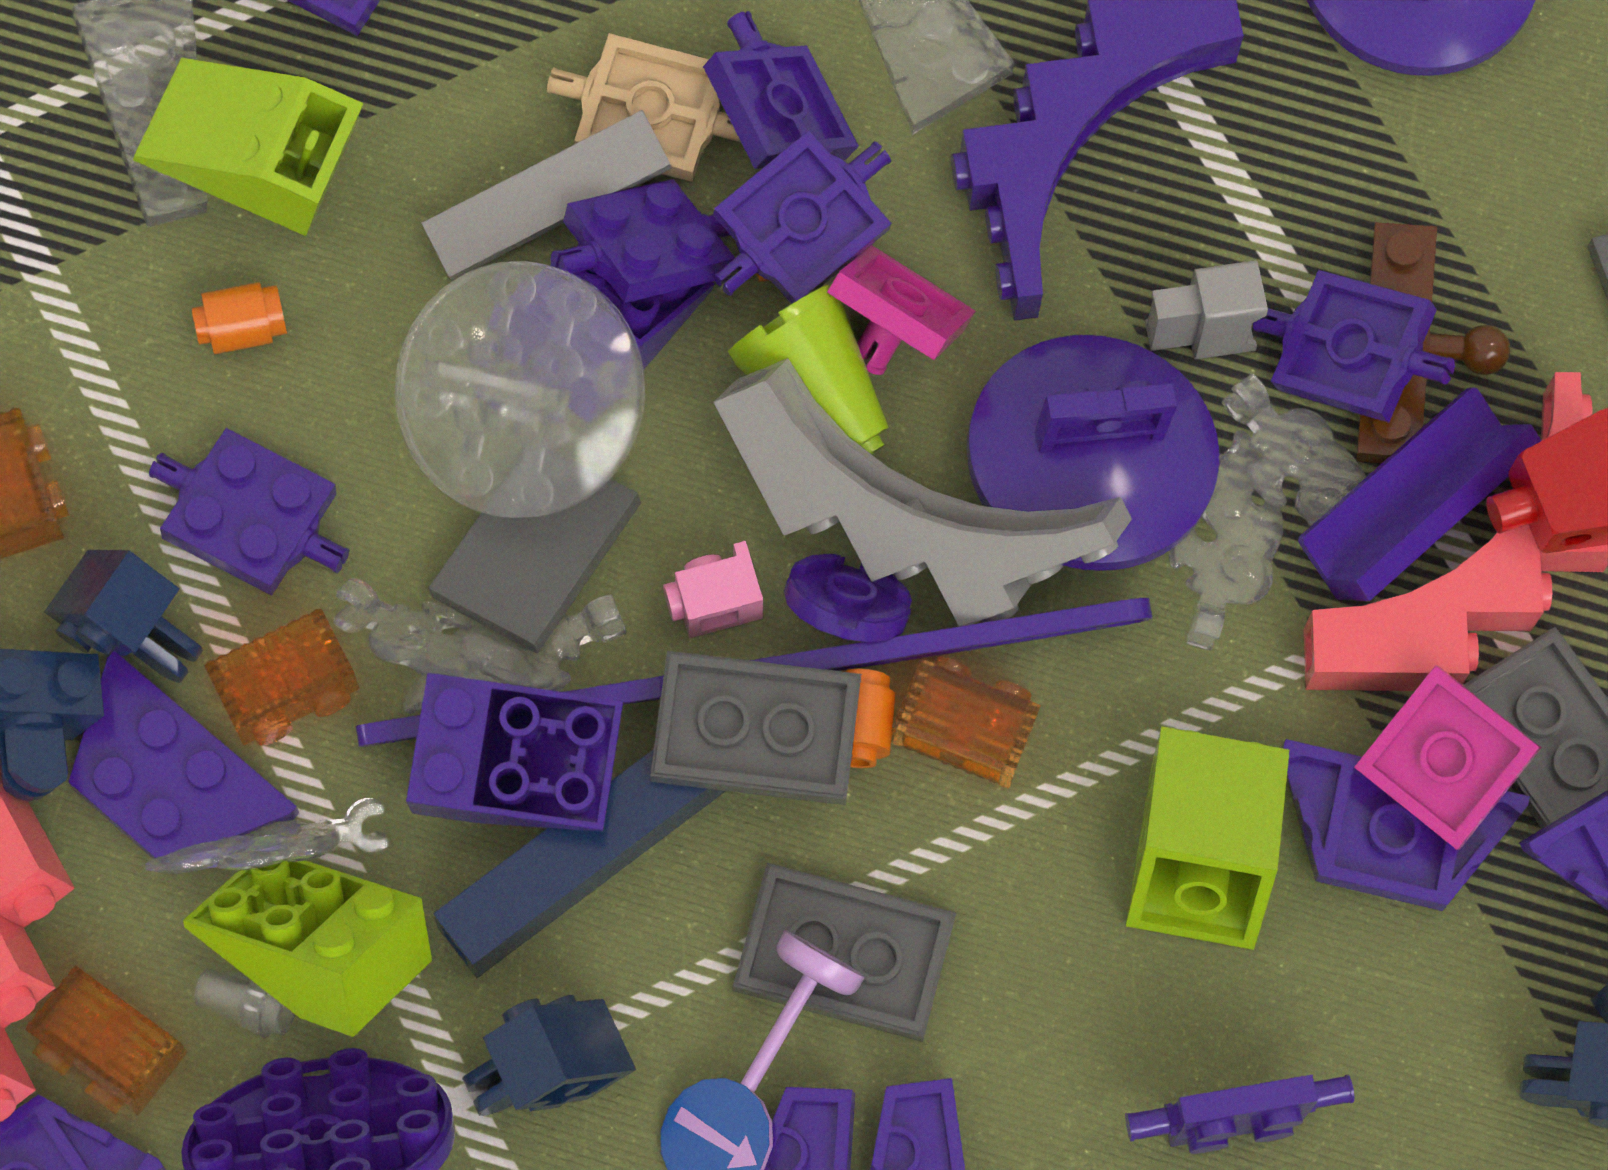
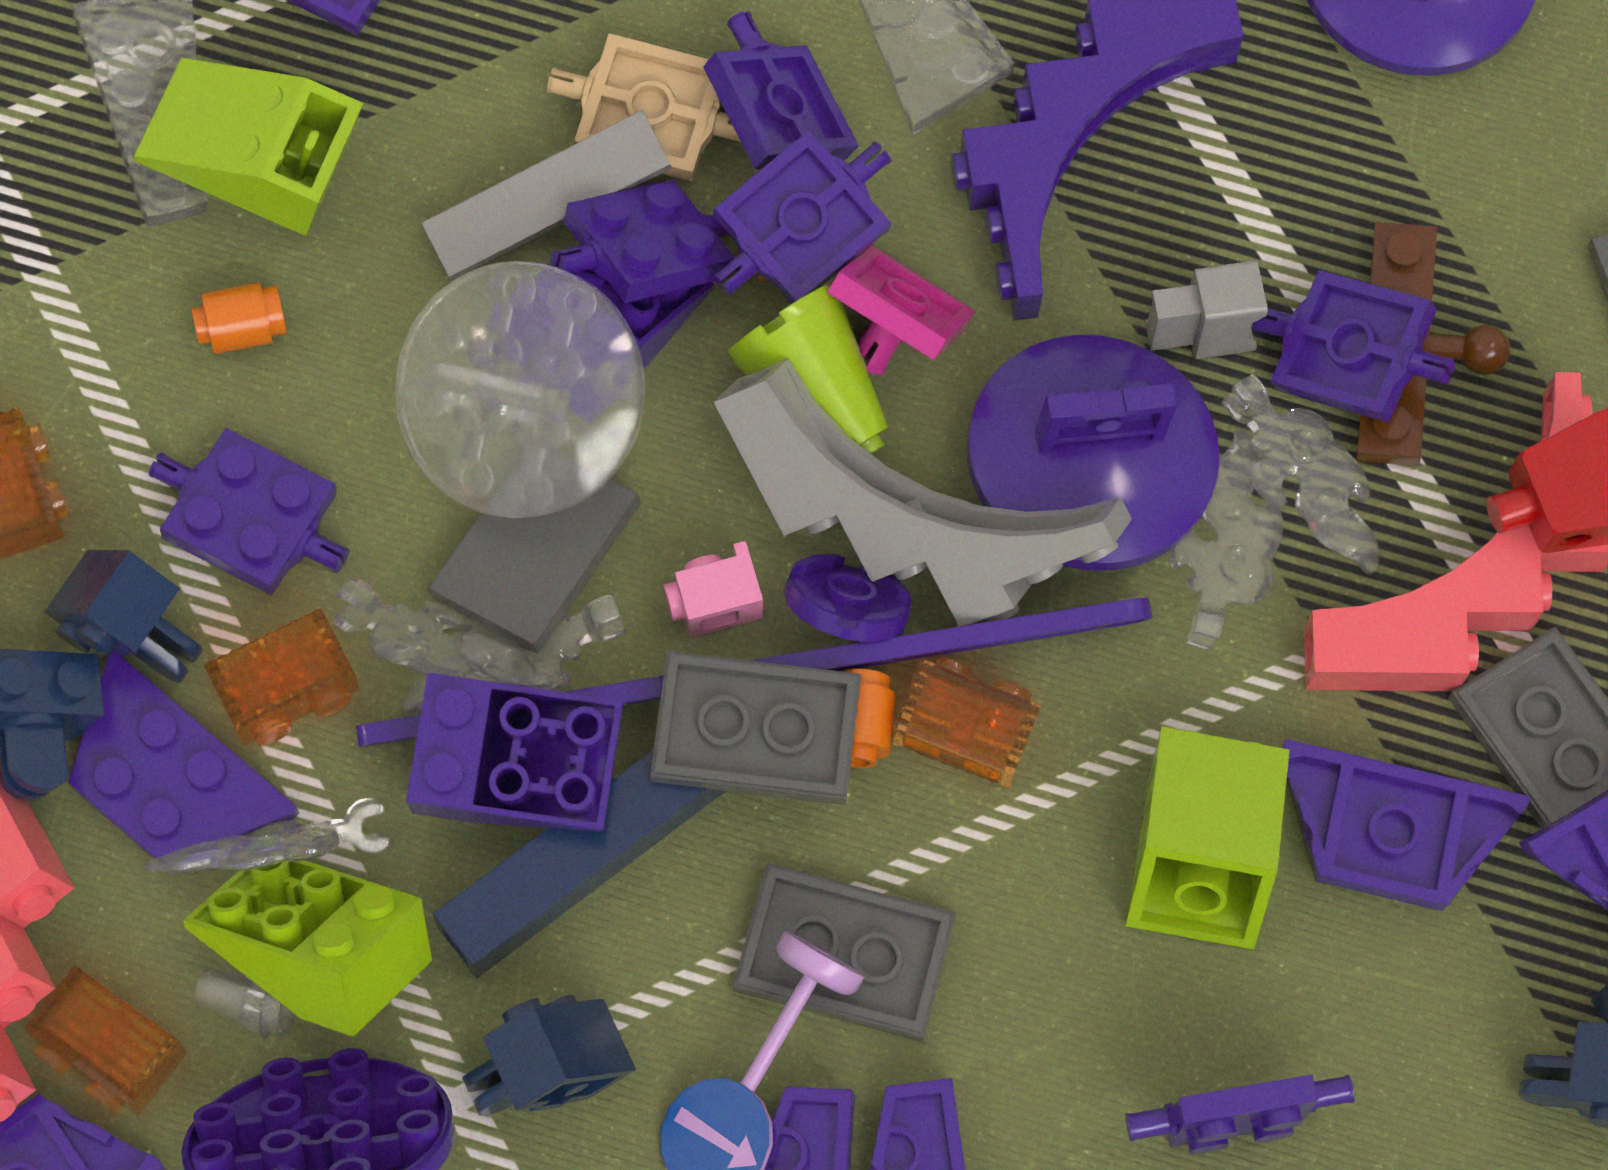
dark purple panel [1298,387,1541,601] -> none
dark pink tile [1354,665,1542,850] -> none

